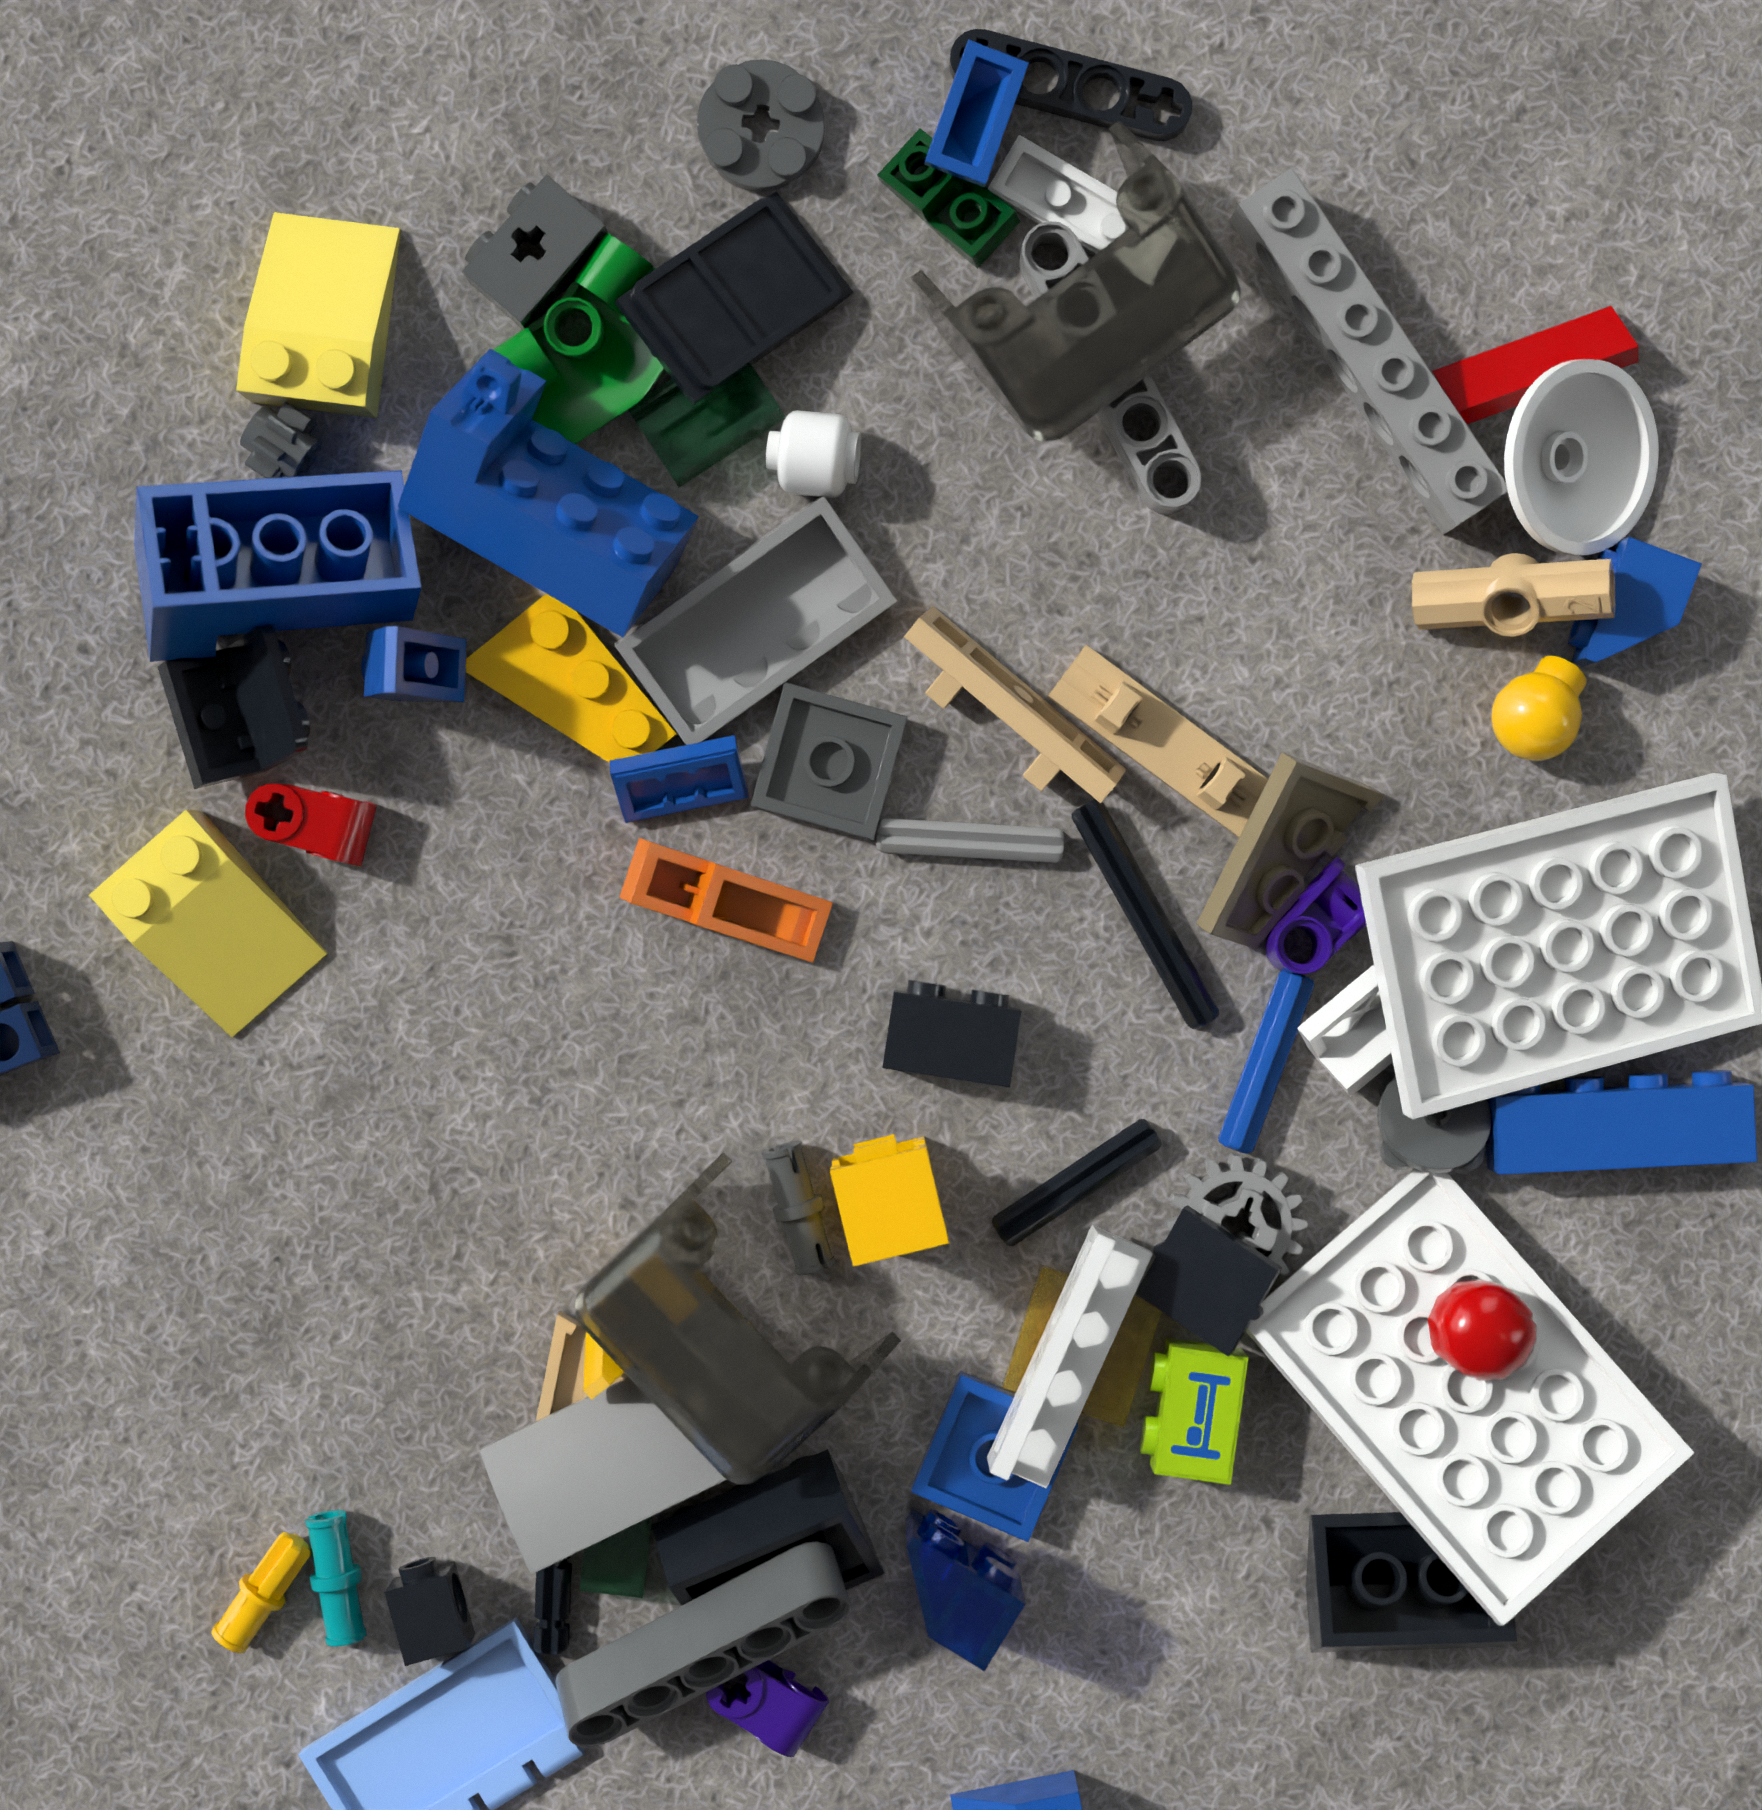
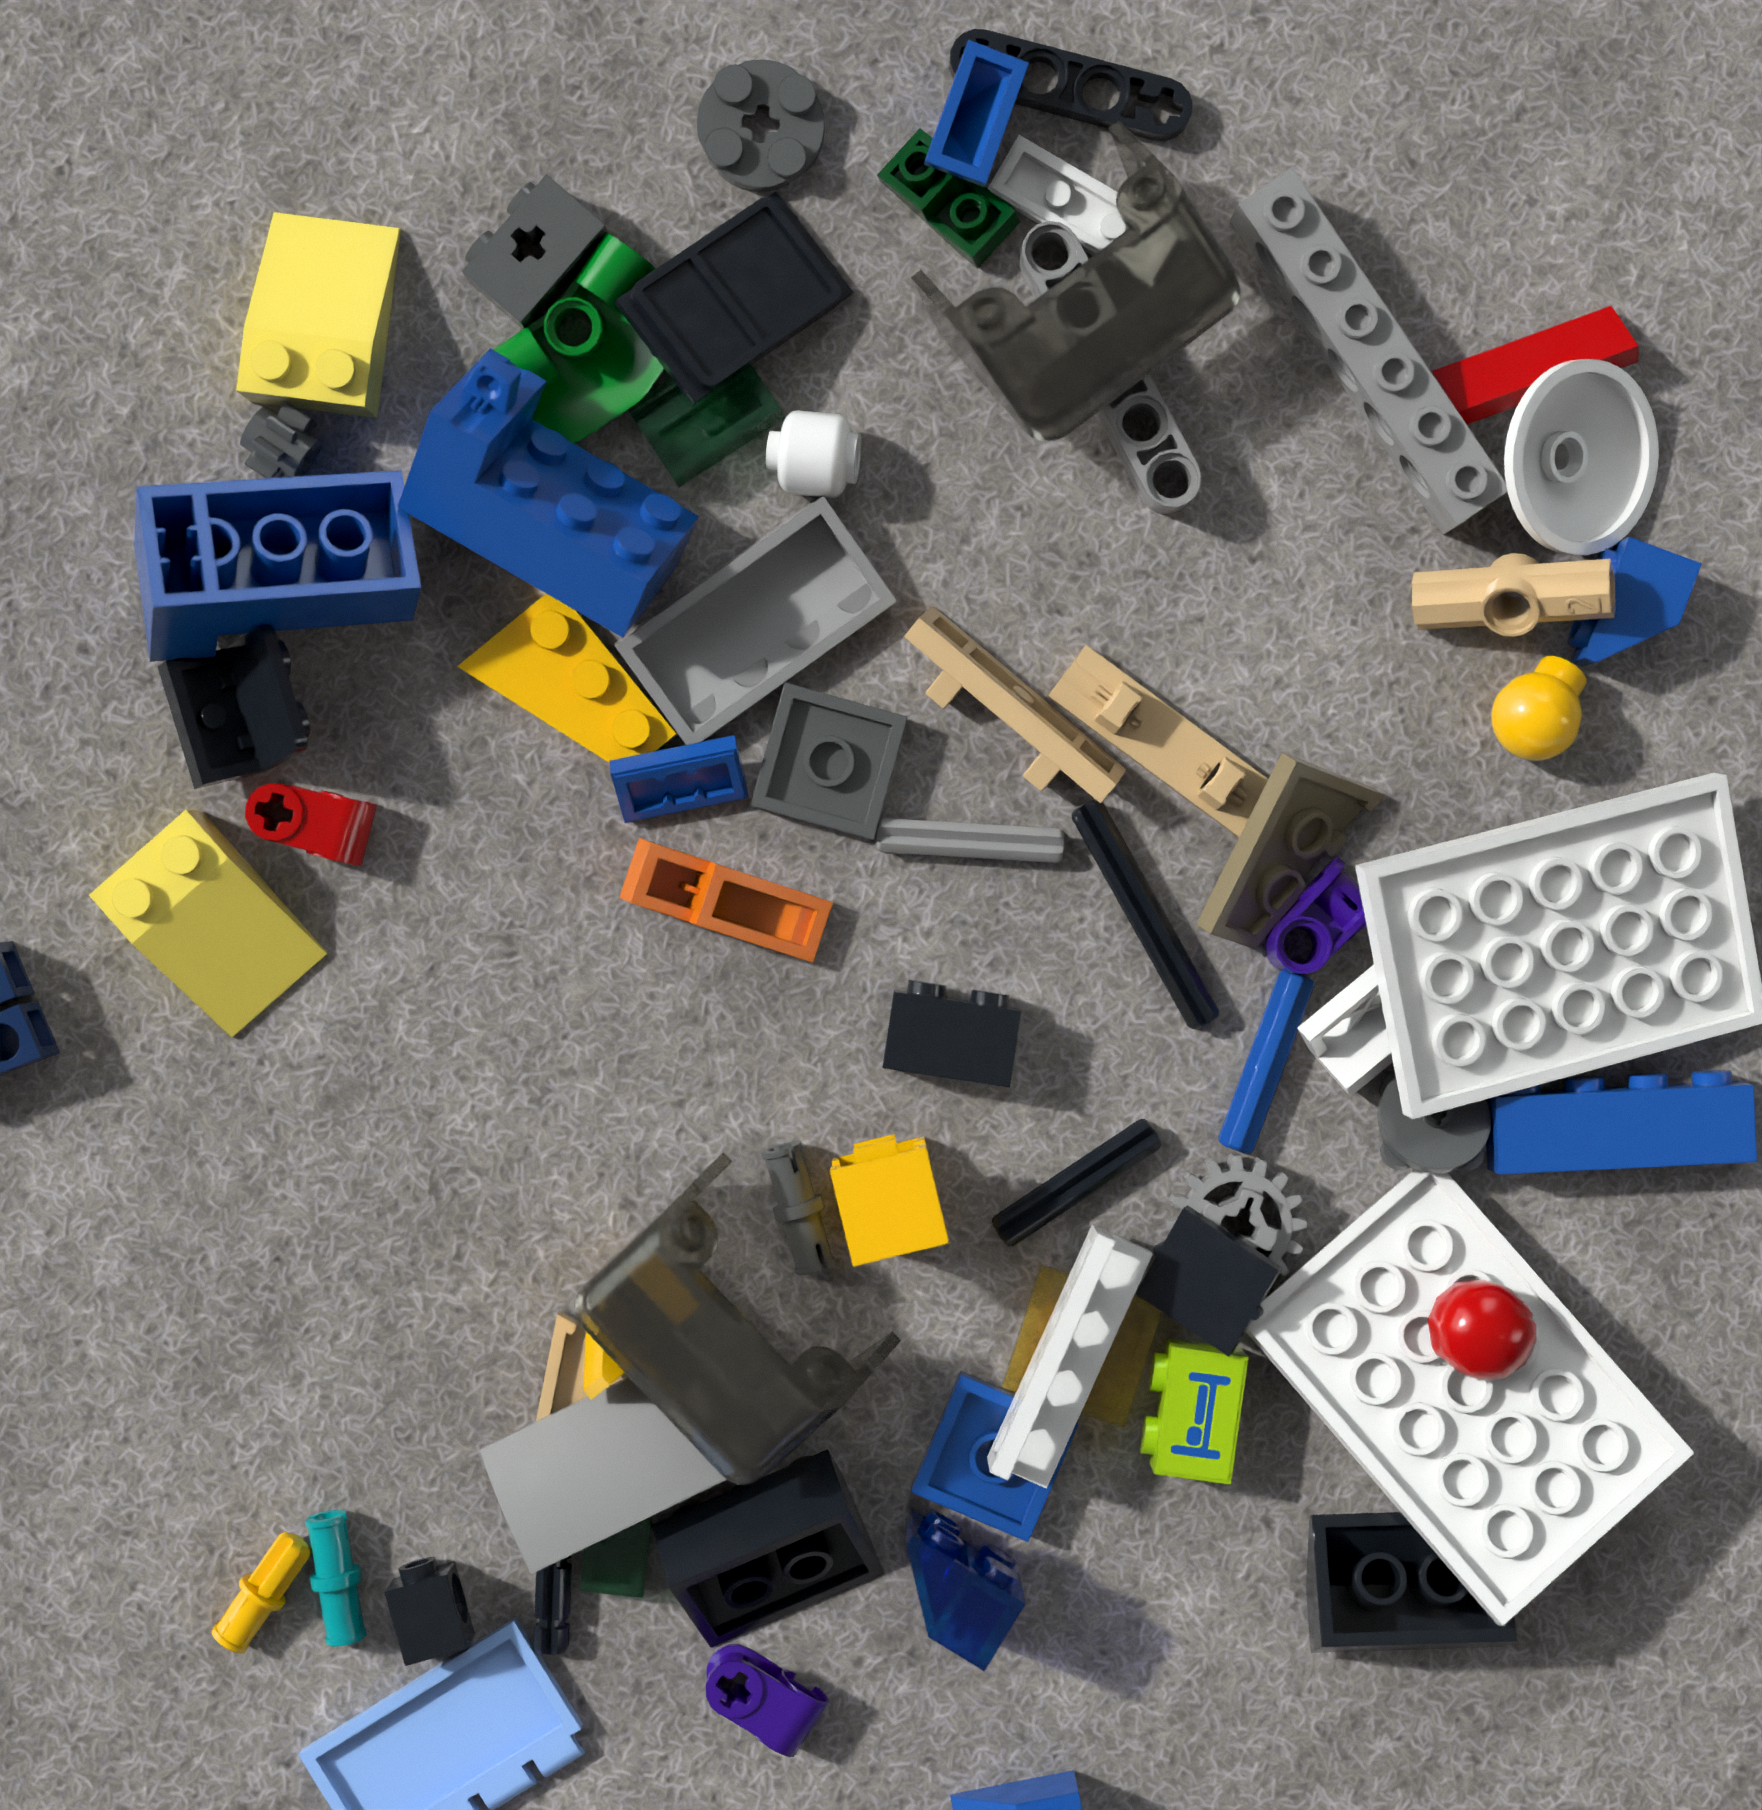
blue slope [361,626,467,703] -> none
dark grey beam [555,1542,851,1747] -> none

